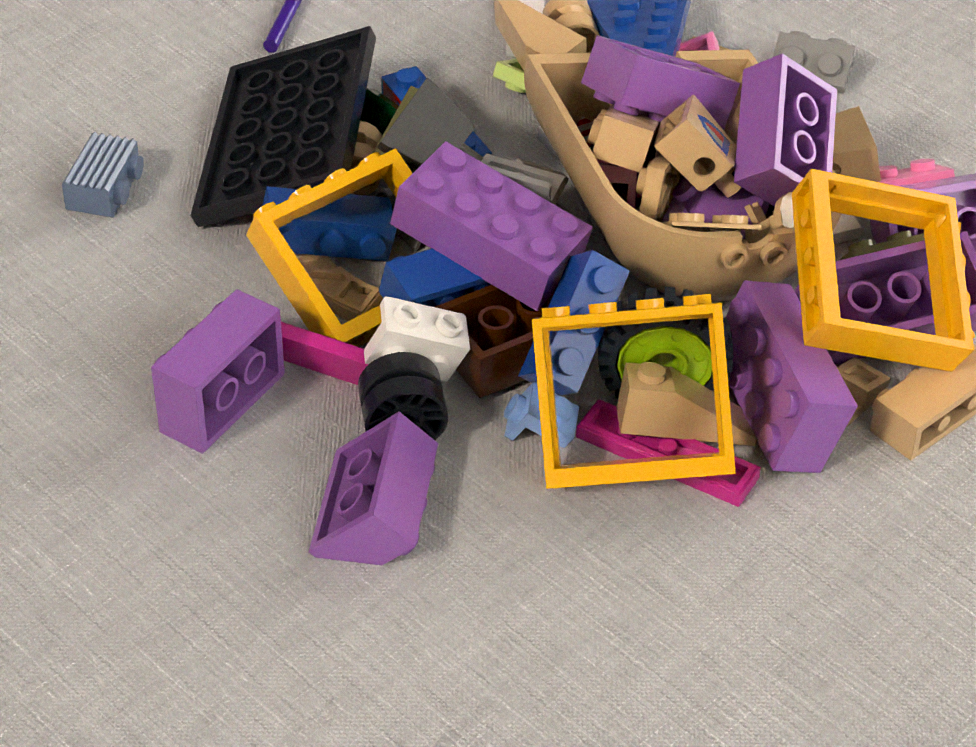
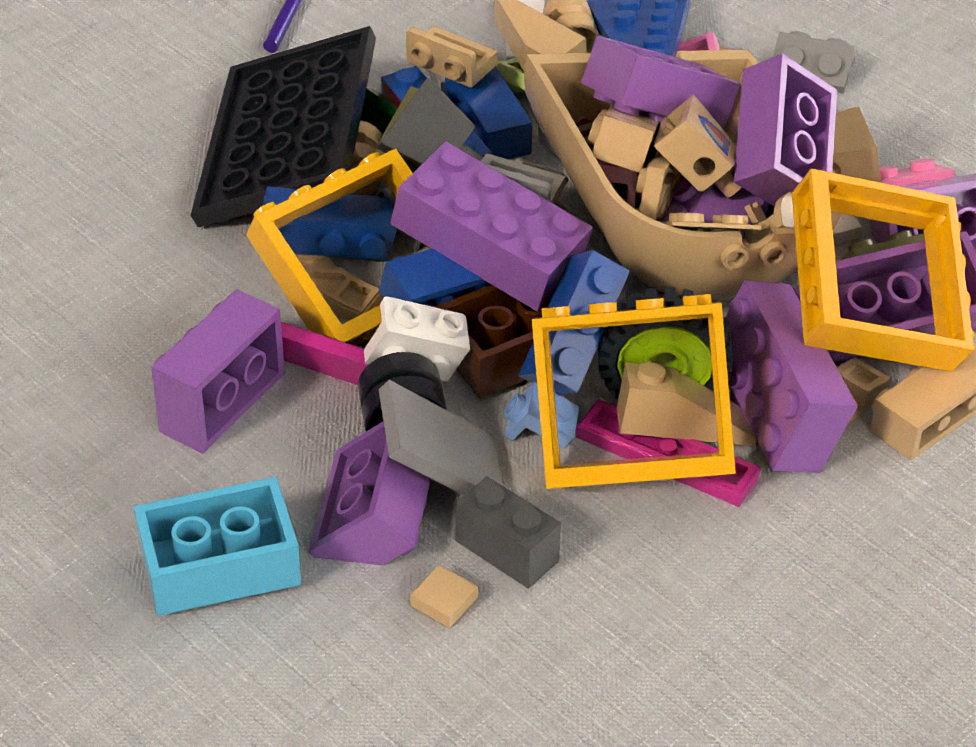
sand blue brick [62,132,144,218] -> none
none -> medium azure brick [134,477,301,616]
none -> light grey tile [379,380,504,495]
none -> tan bracket [406,26,498,88]
none -> tan tile [410,565,479,628]
none -> blue brick [441,66,532,159]
none -> dark grey brick [455,476,561,589]

